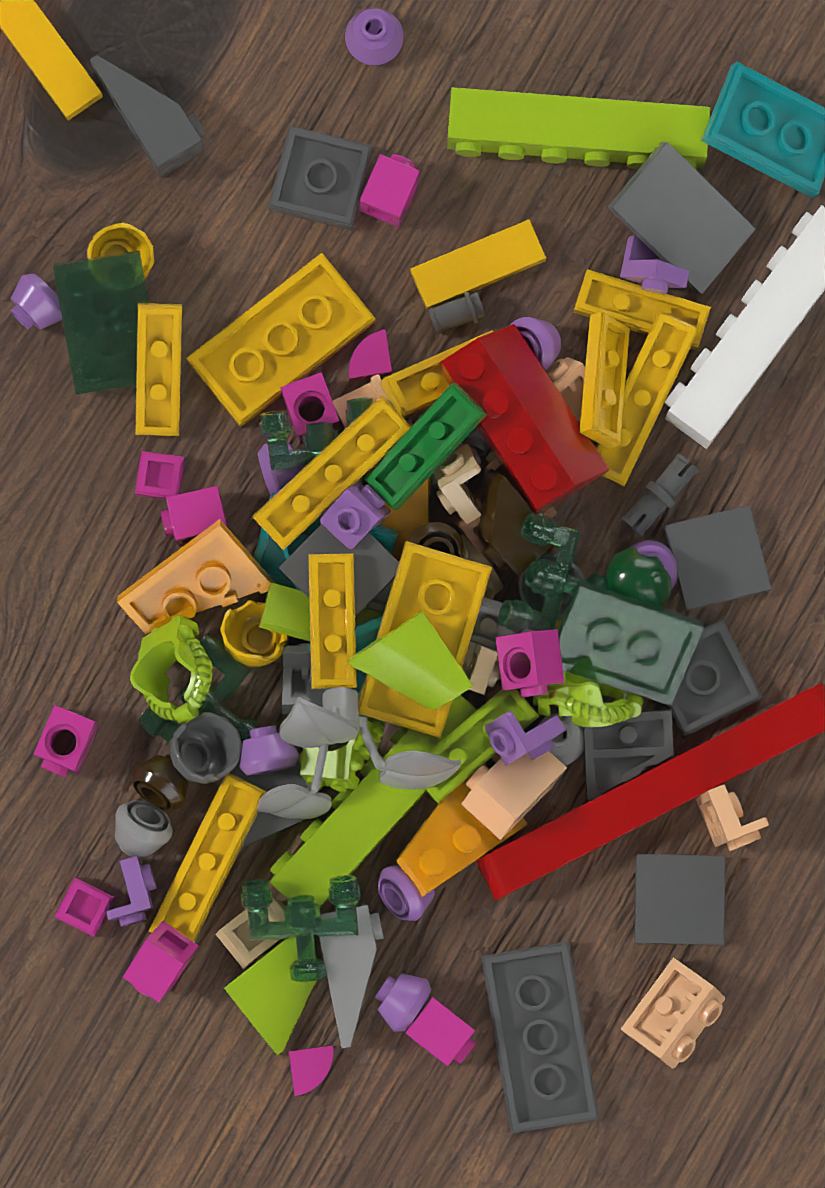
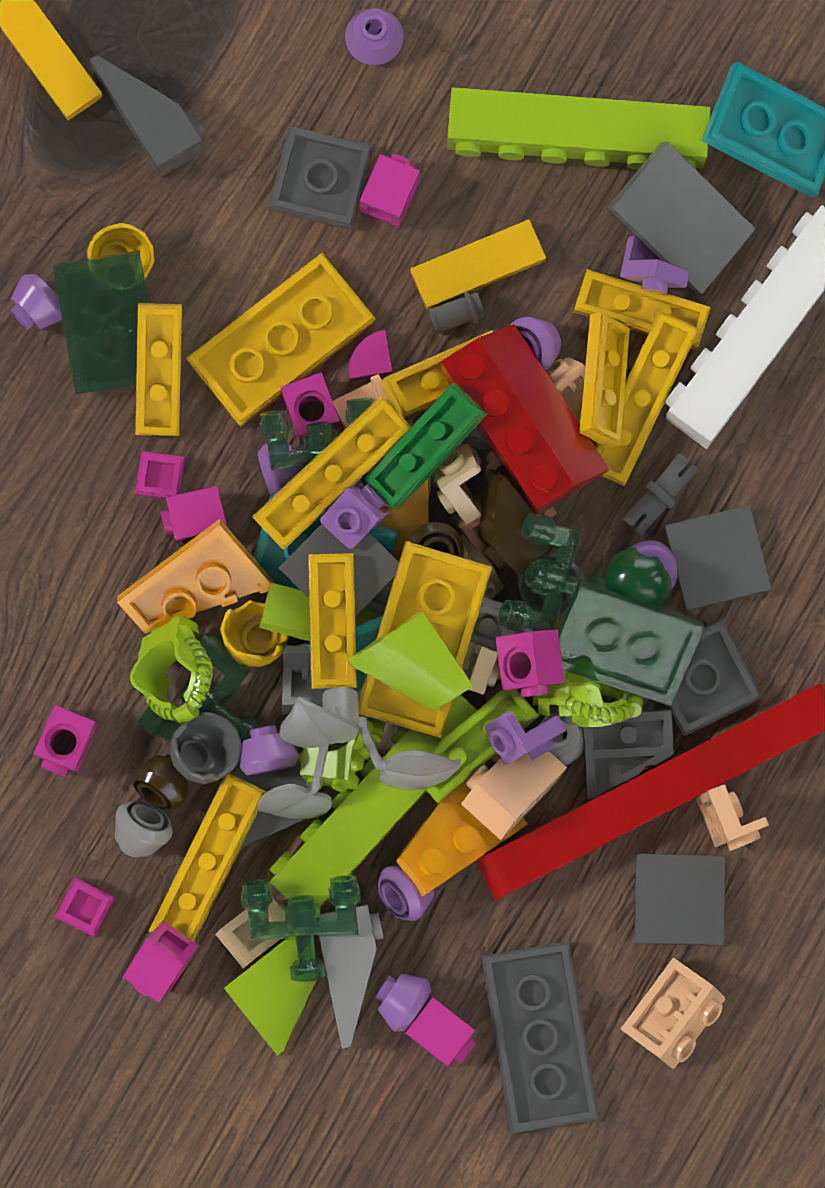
medium lavender bracket [106,856,157,927] -> none
dark pink tile [289,1045,334,1096] -> none

